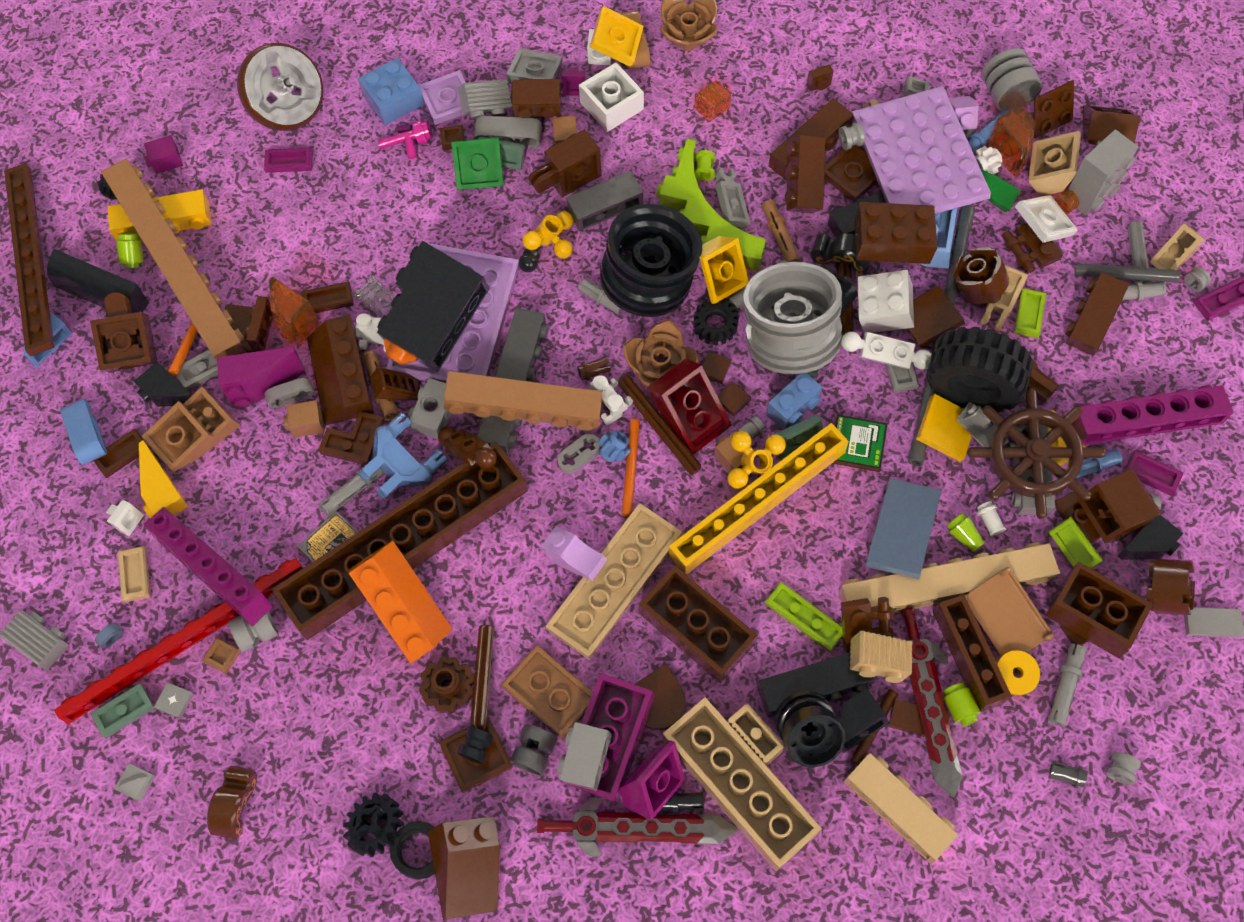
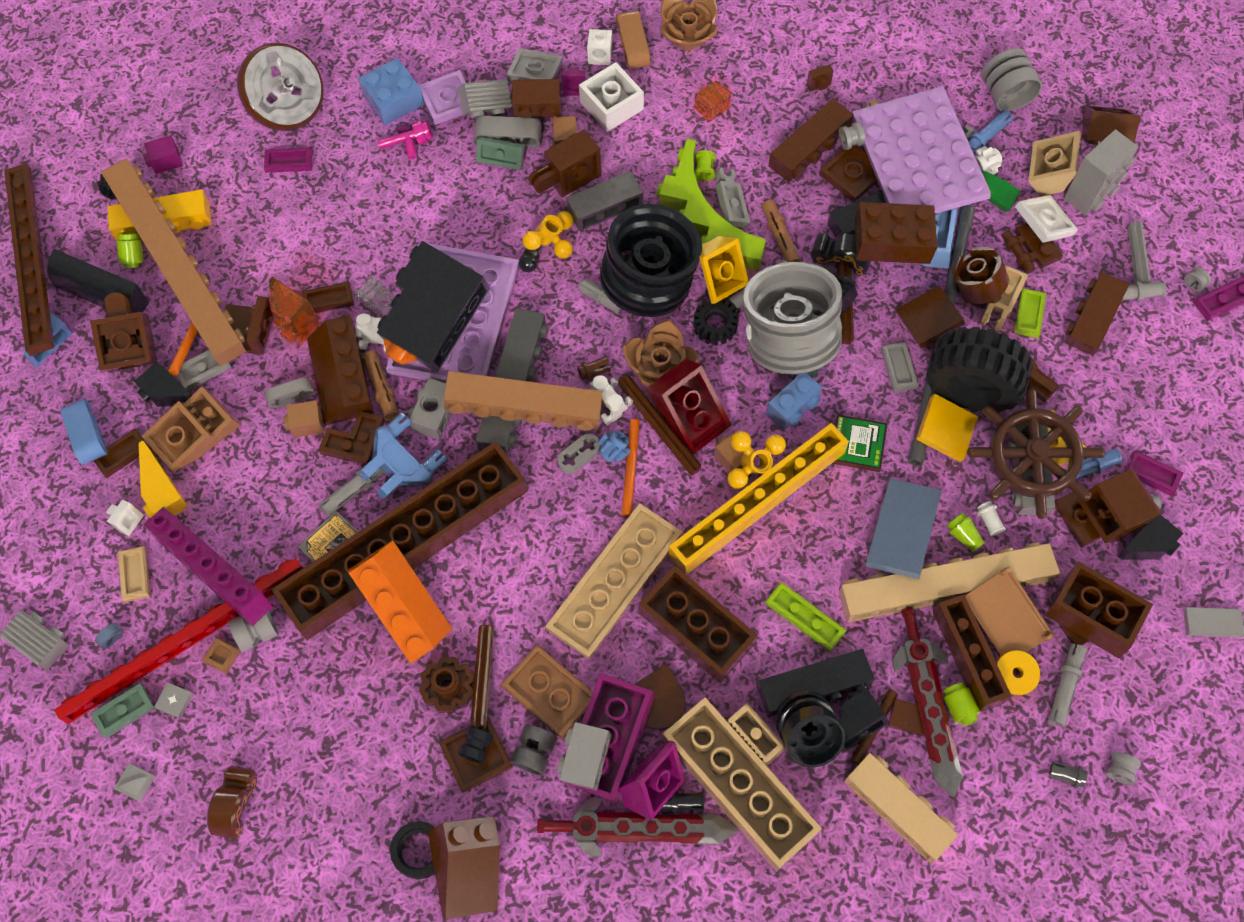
magenta slope [217,346,305,408] -> none
black gear [343,793,404,857] -> none
reddish brown slope [370,368,420,400] -> none
reddish brown plate [438,426,497,469] -> none
reddish brown tile [440,125,465,151] -> none
green plate [451,137,504,190] -> none
lavender arch [541,526,607,581] -> none
yellow plate [590,6,644,67] -> none
reddish brown tile [702,352,732,384] -> none
reddish brown tile [718,381,751,417] -> none
light grey pin [731,416,765,439] -> none
sand green plate [775,415,823,459] -> none
reddish brown brick [785,134,825,213] -> none
white plate [841,332,932,370] -> none
reddish brown plate [841,597,893,653] -> none
tan brick [850,631,912,683] -> none
white brick [858,270,914,333] -> none
light grey tile [903,76,929,97] -> none
lavender brick [949,96,979,130] -> none
light grey hinge [956,402,1009,447] -> none
clear orange slope [988,106,1036,179] -> none
reddish brown hinge [1025,80,1074,138] -> none
lime tile [1049,517,1104,569] -> none
clear orange bush [1055,190,1079,214] -> none
magenta brick [1071,385,1234,445] -> none
dark grey piece [1075,263,1180,283] -> none
reddish brown brick [1147,559,1195,615] -> none
tan arch [1150,223,1207,270] -> none

